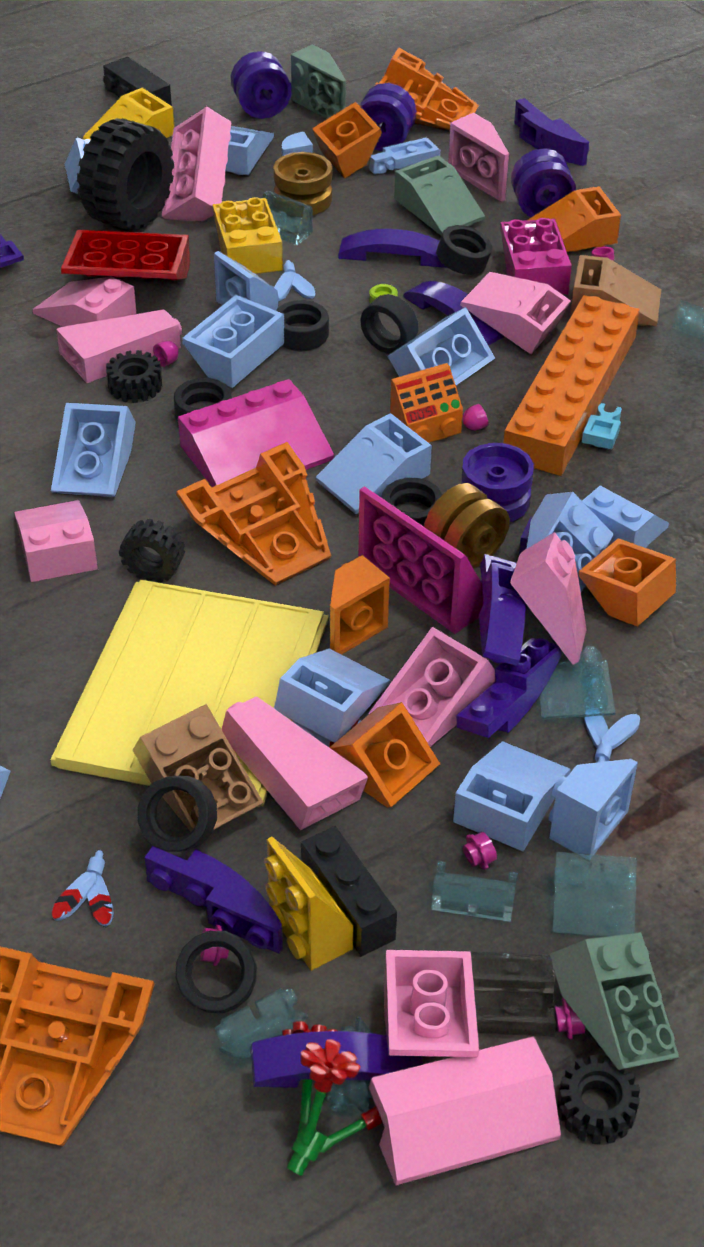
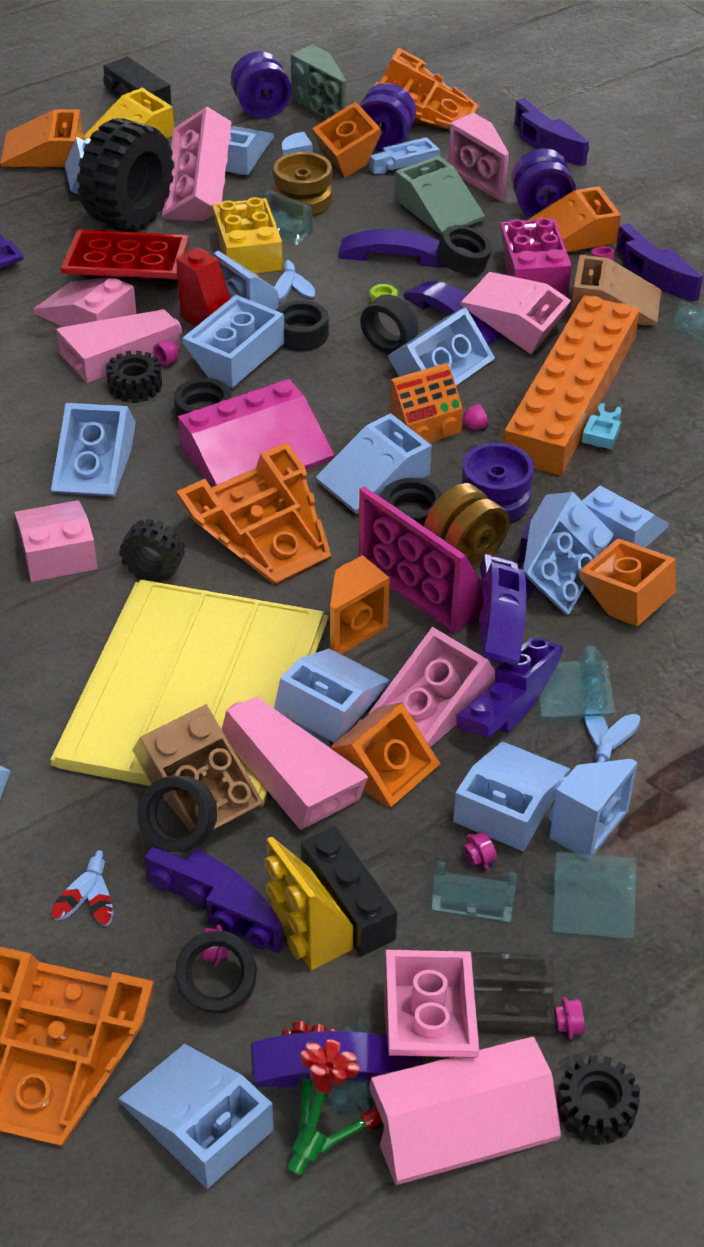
clear light blue hinge [215,988,309,1059] -> none
bright pink slope [510,532,587,665] -> none
sand green slope [550,932,679,1070] -> none
none -> orange slope [0,109,83,168]
none -> light blue slope [118,1044,274,1189]
none -> red slope [176,247,231,327]
none -> dark purple slope [616,223,703,301]

